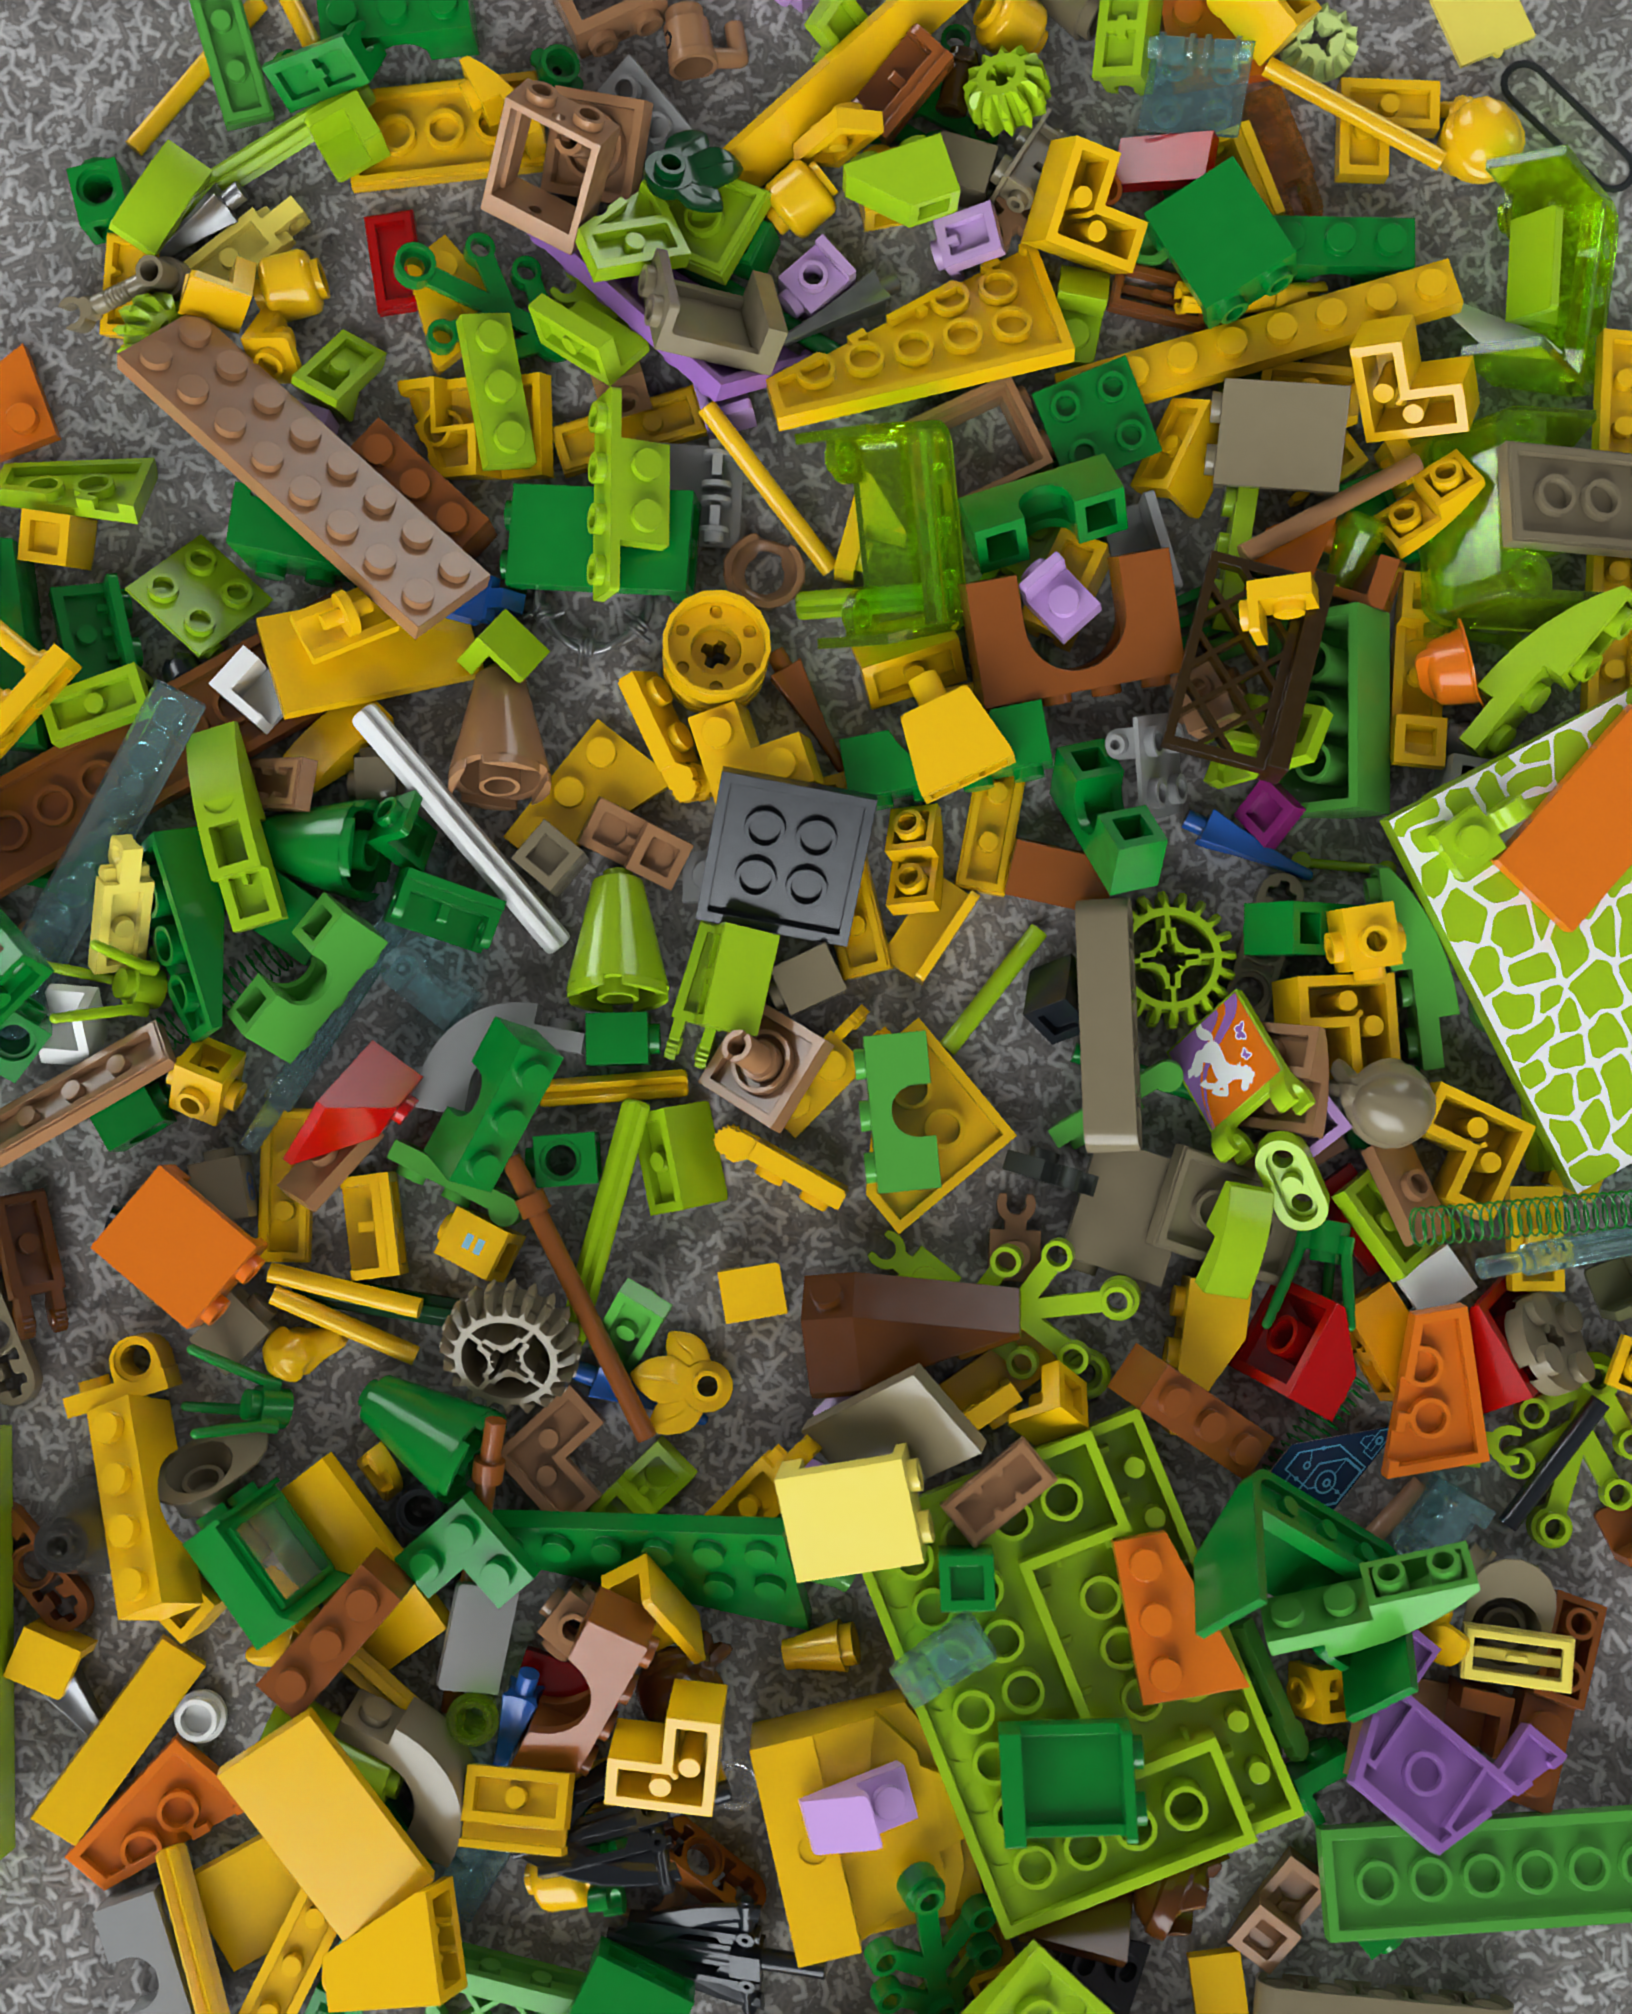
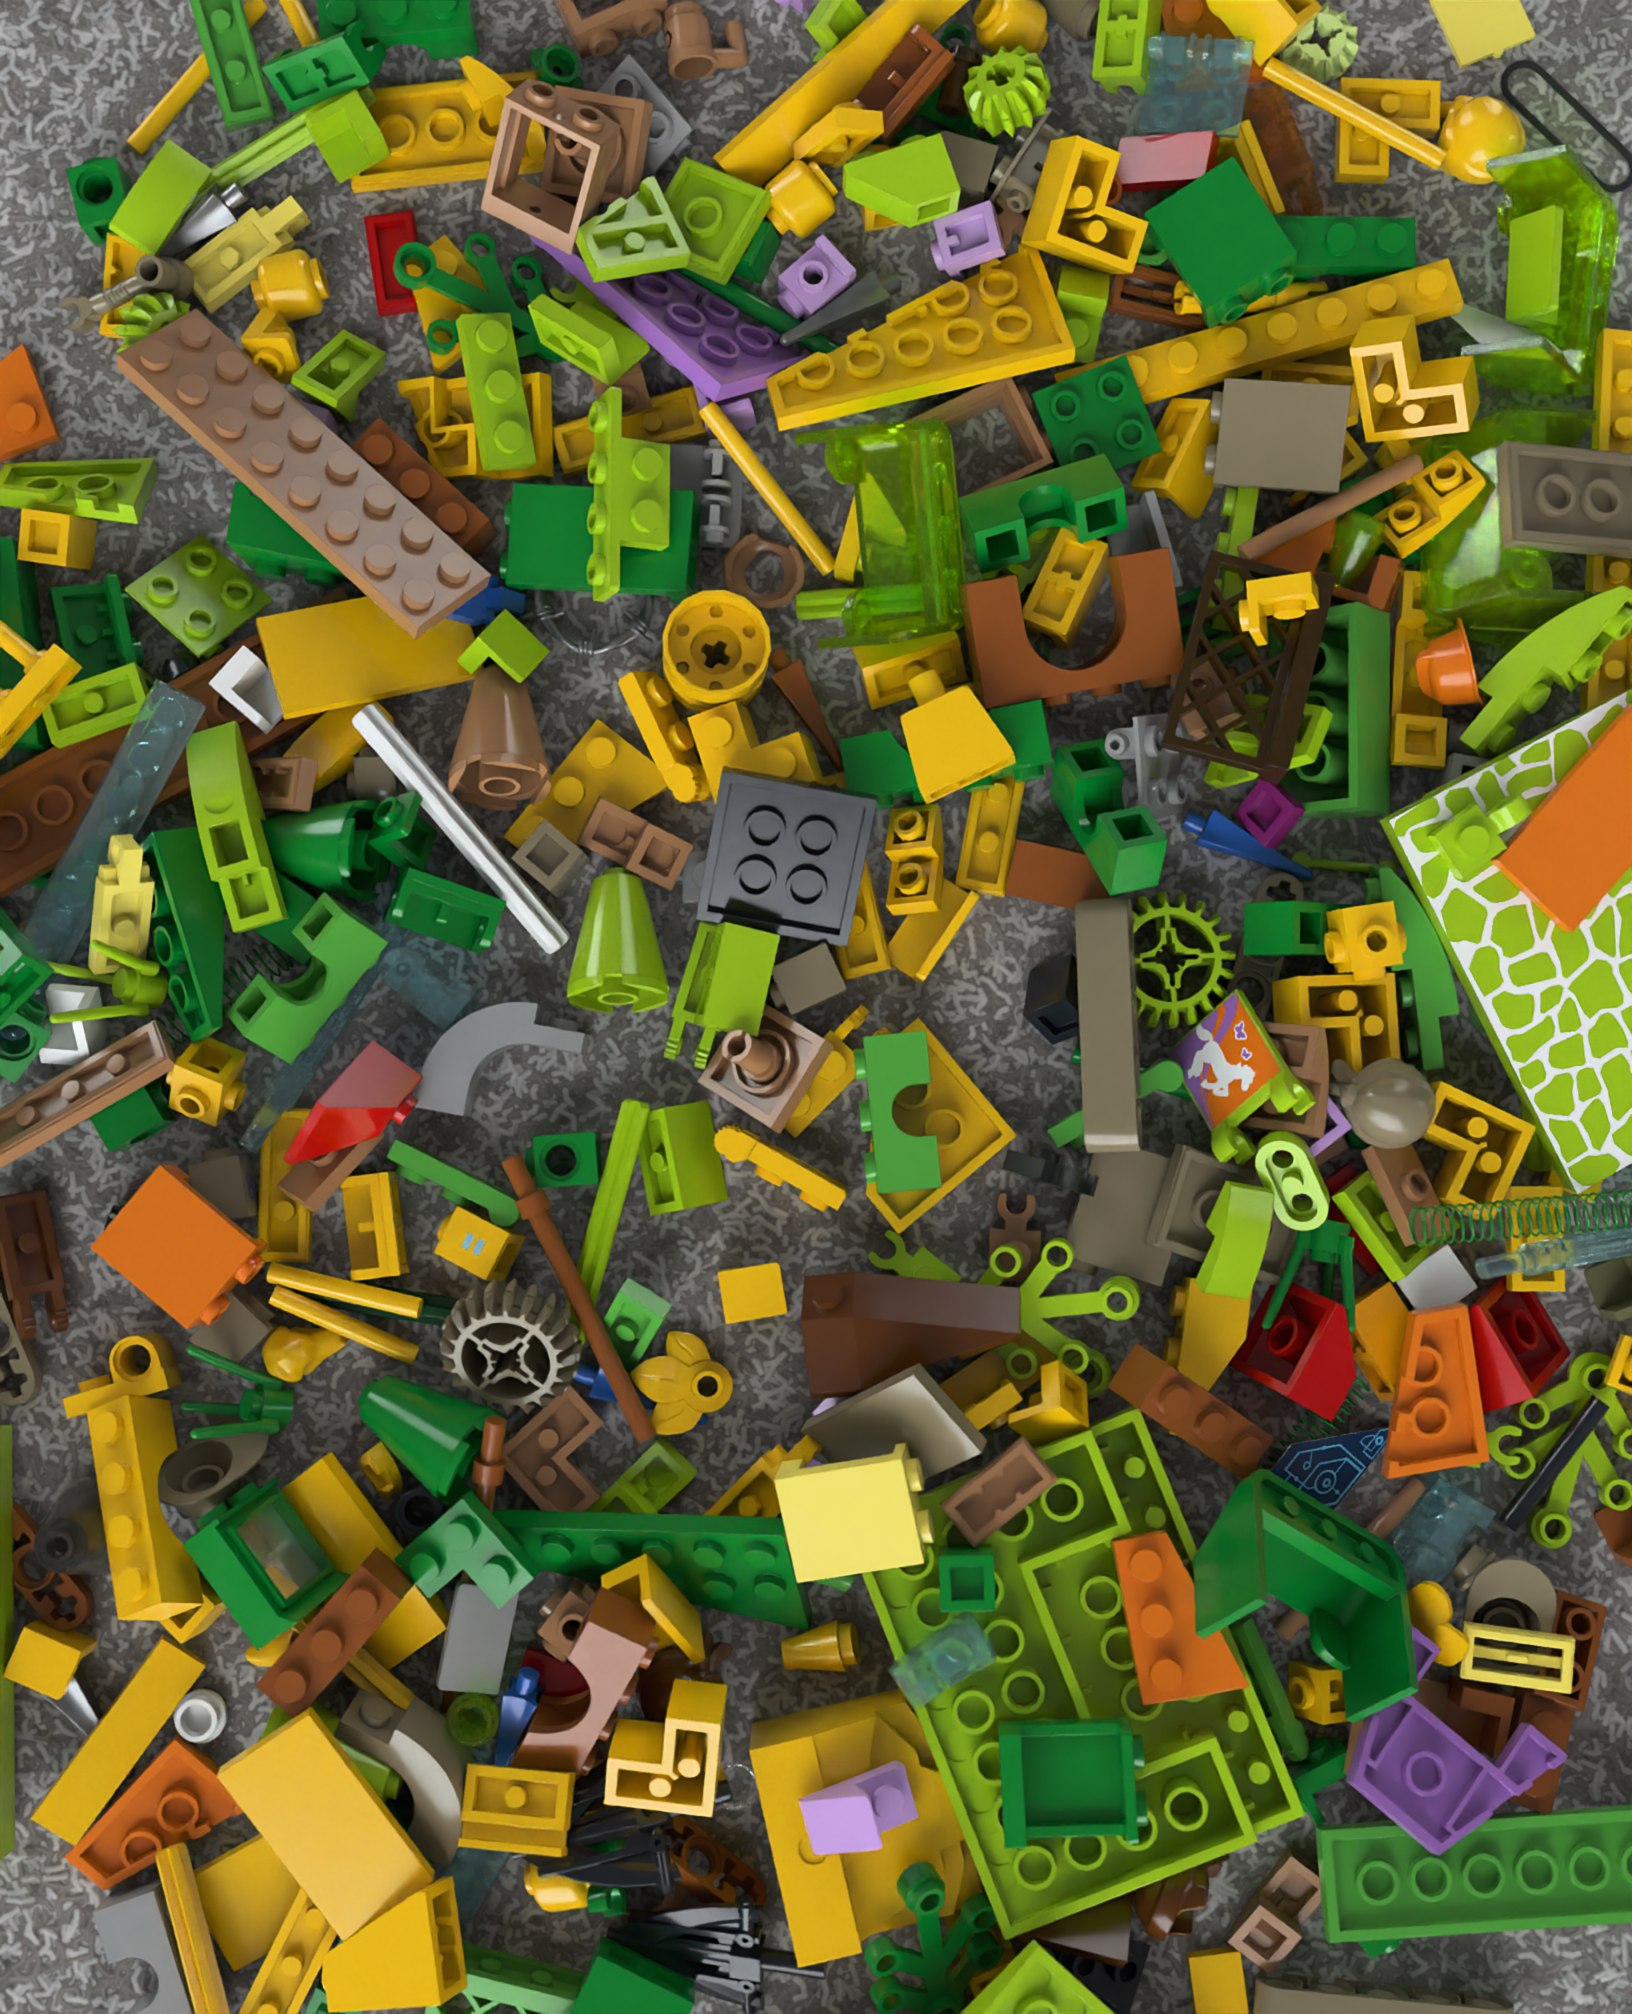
yellow panel [178,256,257,334] -> none
yellow hips [290,587,400,665] -> none
green arch [424,1016,564,1192] -> none
yellow axle [539,1069,689,1107] -> none
green brick [585,1012,661,1067] -> none
dark tan panel [638,248,788,376] -> none
dark green plate [643,130,743,213] -> none
lime bar [940,924,1047,1056] -> none
lavender bracket [1018,551,1102,645] -> none
bright green slope [1260,1541,1481,1658] -> none
dark tan plate [1505,1291,1596,1397] -> none

